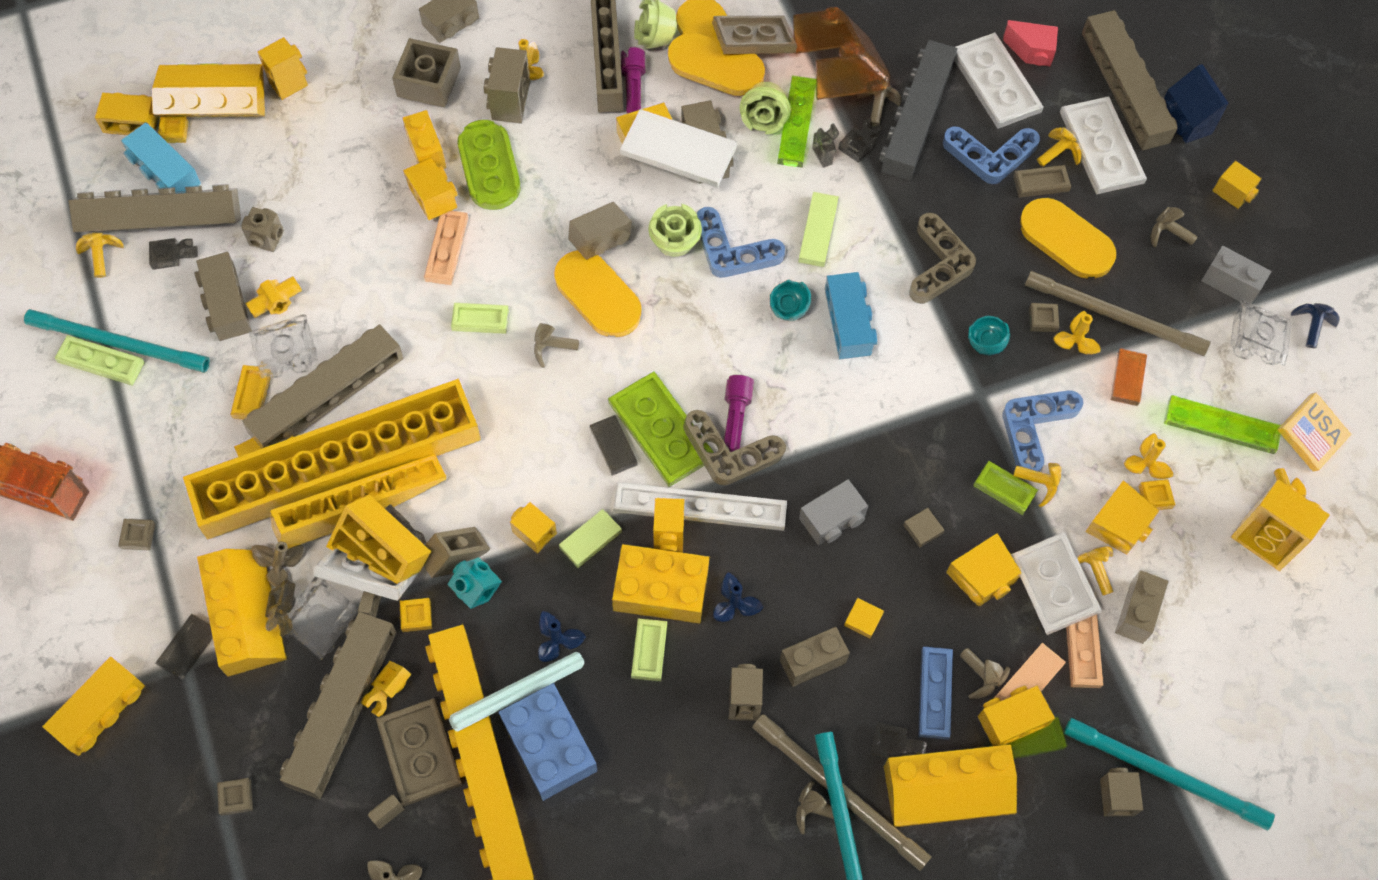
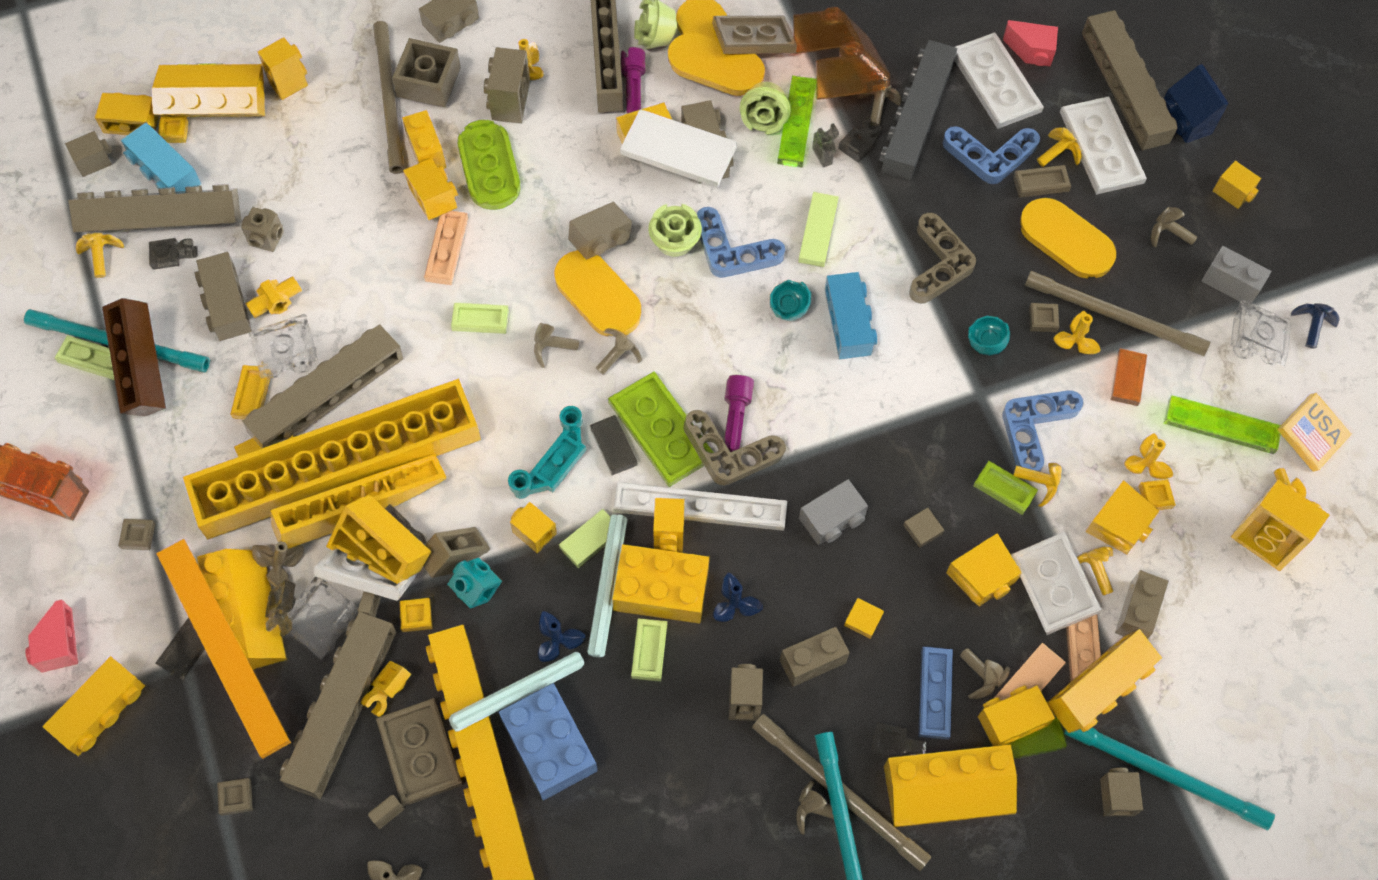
none -> coral slope [25,599,78,673]
none -> dark tan brick [65,131,112,177]
none -> reddish brown brick [102,298,166,416]
none -> light orange tile [156,539,291,759]
none -> dark tan piece [373,21,405,174]
none -> teal plate [508,406,586,499]
none -> light aqua axle [587,515,627,658]
none -> dark tan plant [596,328,642,375]
none -> yellow brick [1047,629,1162,733]

